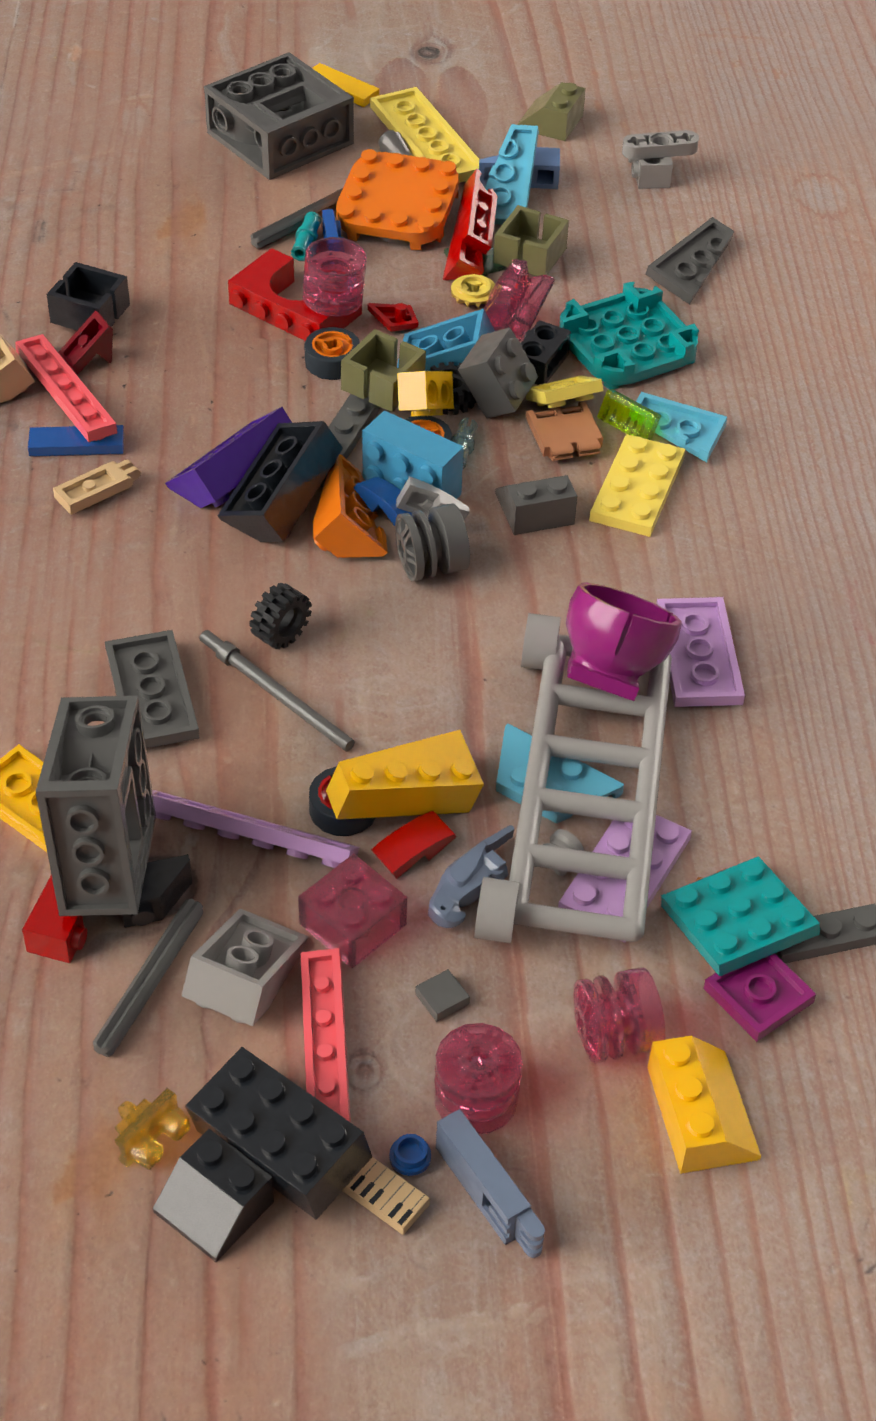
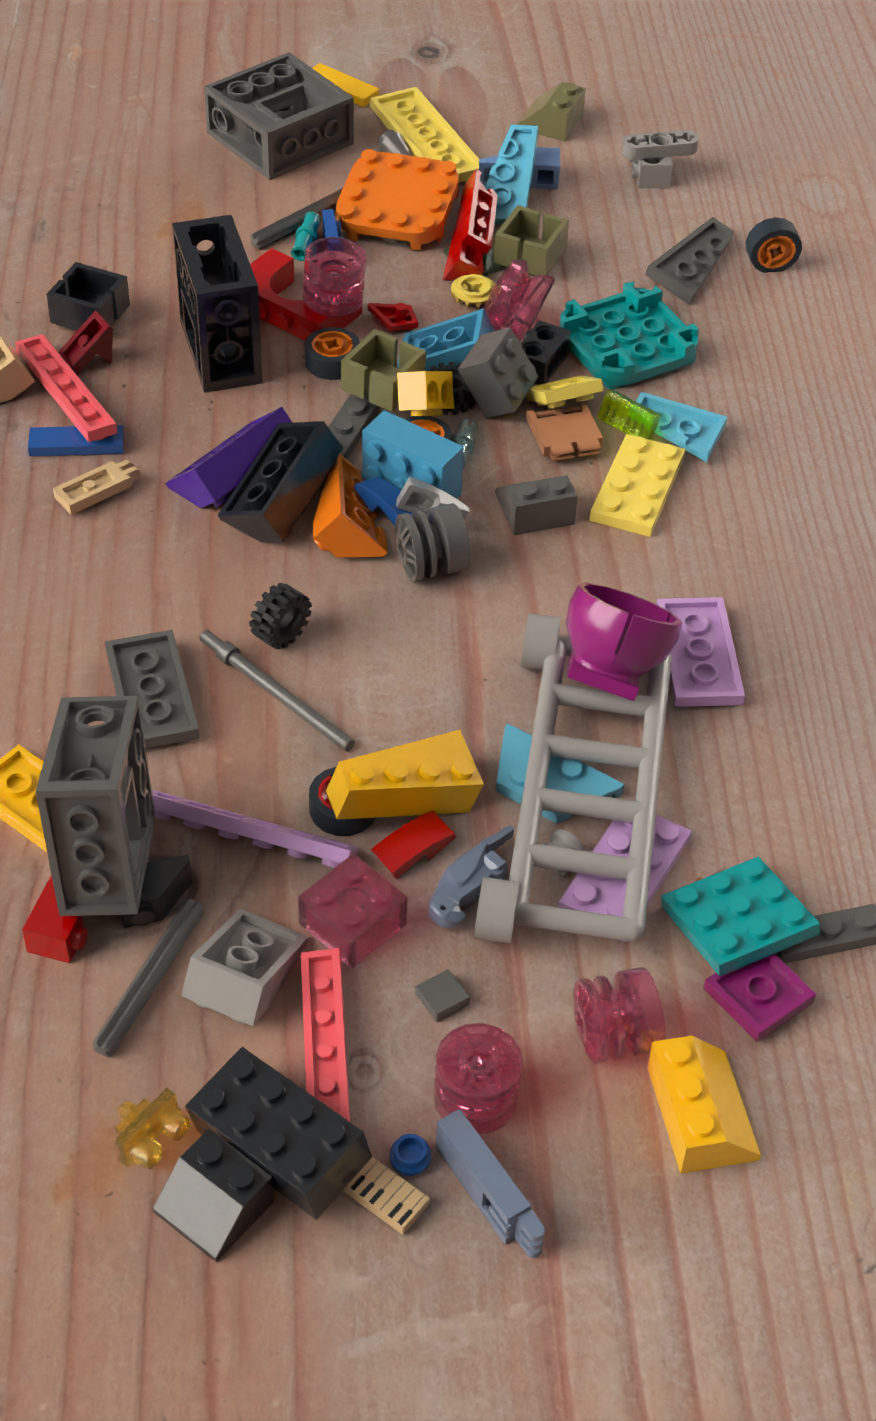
none -> black piece [172,215,263,393]
none -> black wheel [746,217,802,273]

